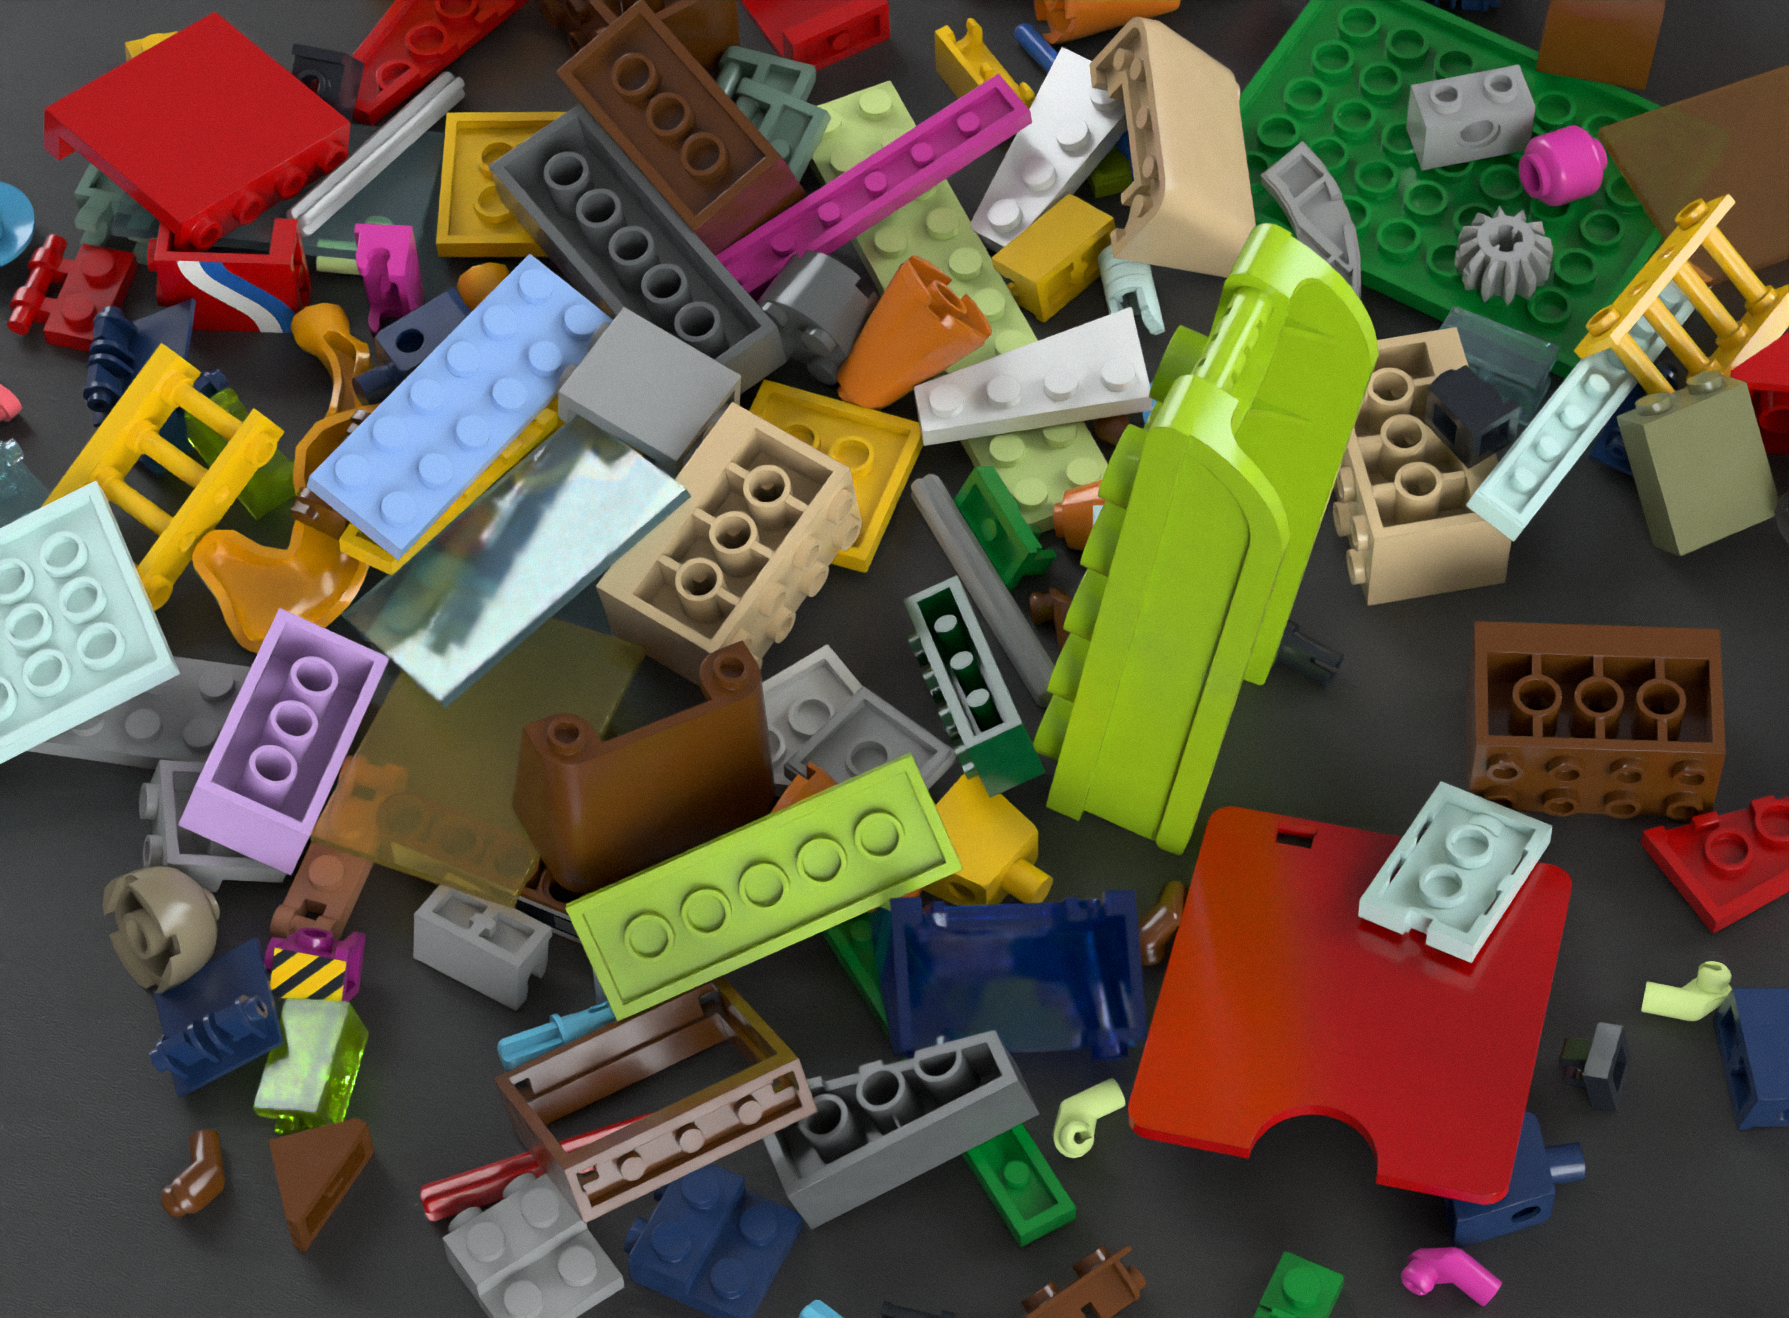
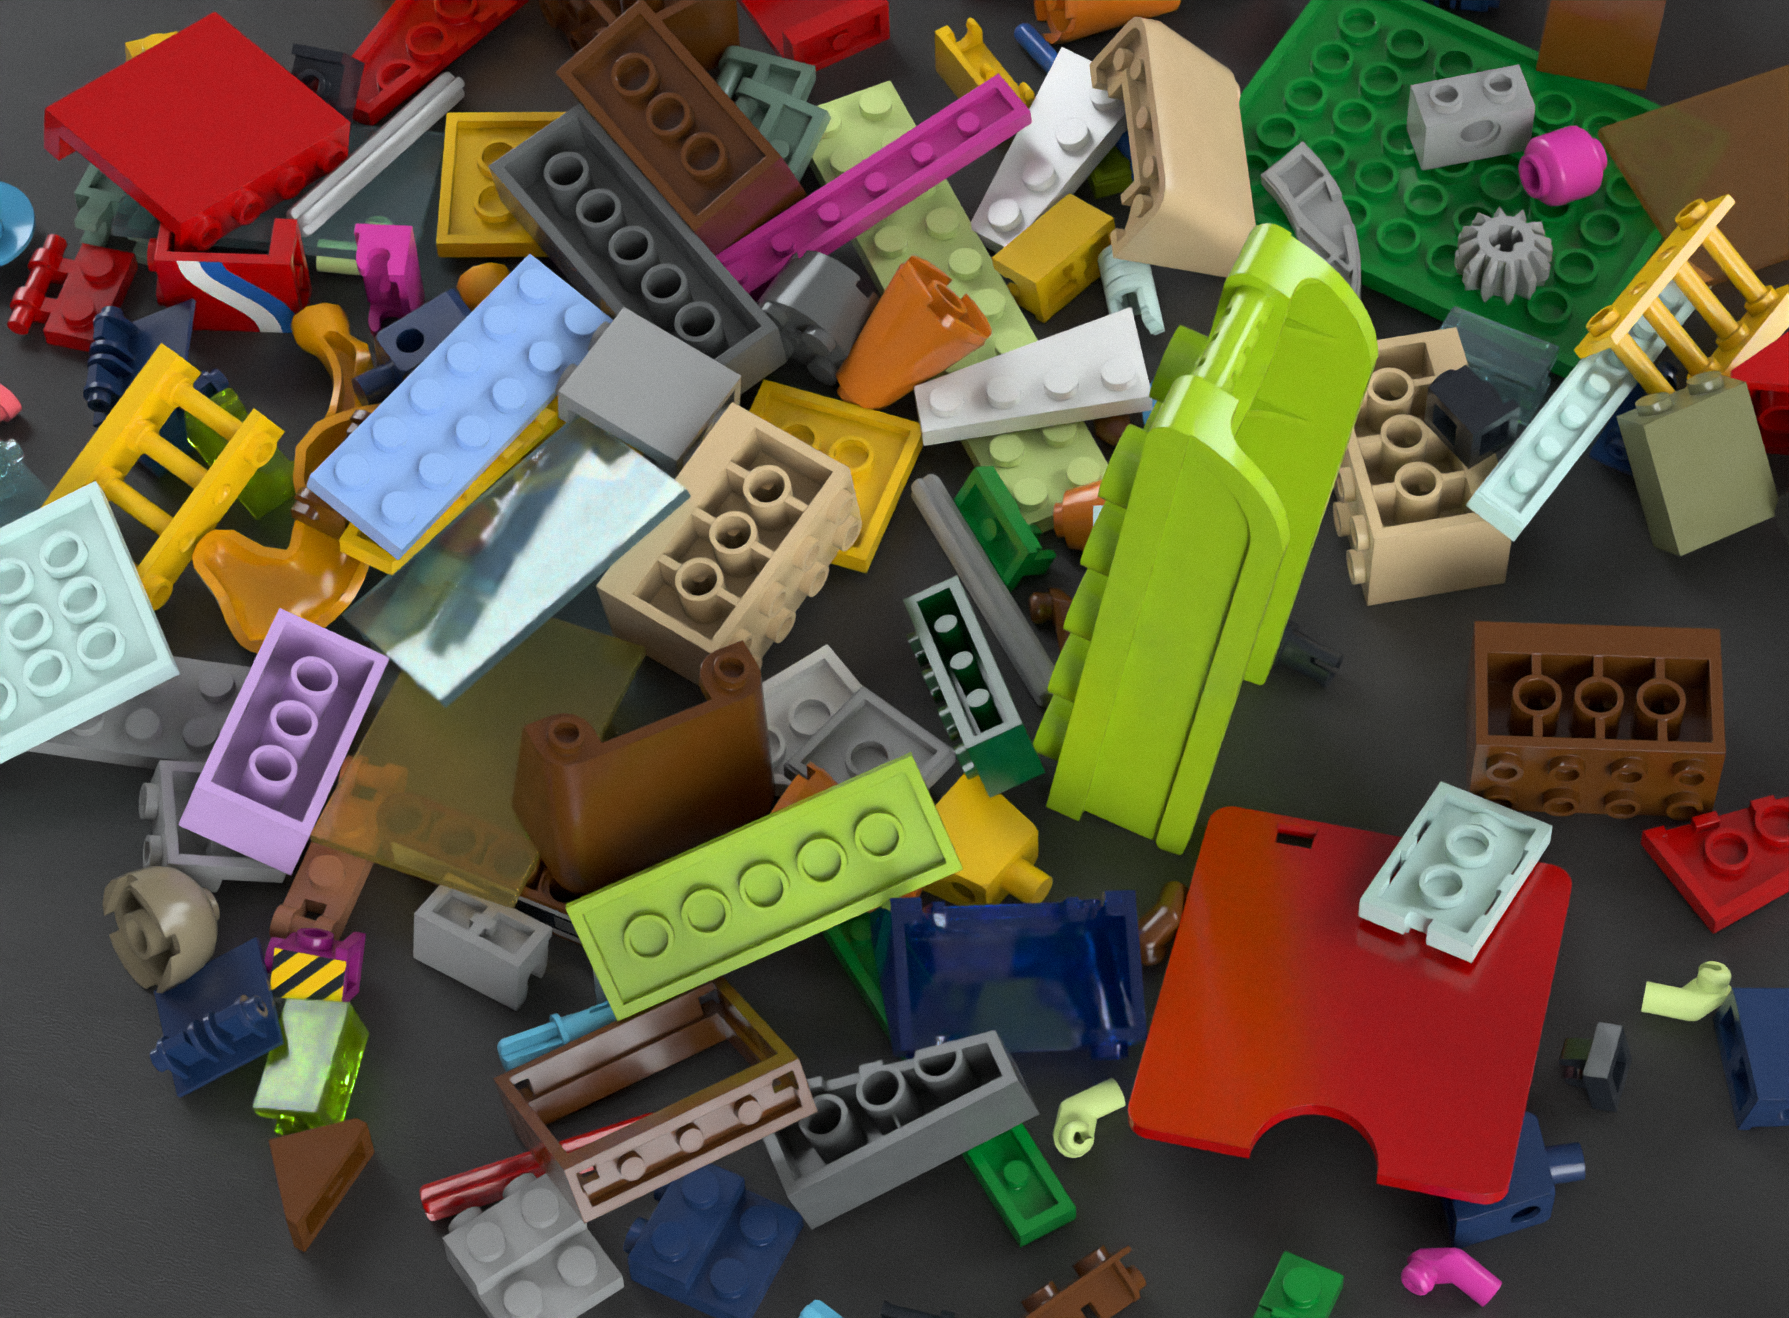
reddish brown arm [161,1130,225,1218] -> none

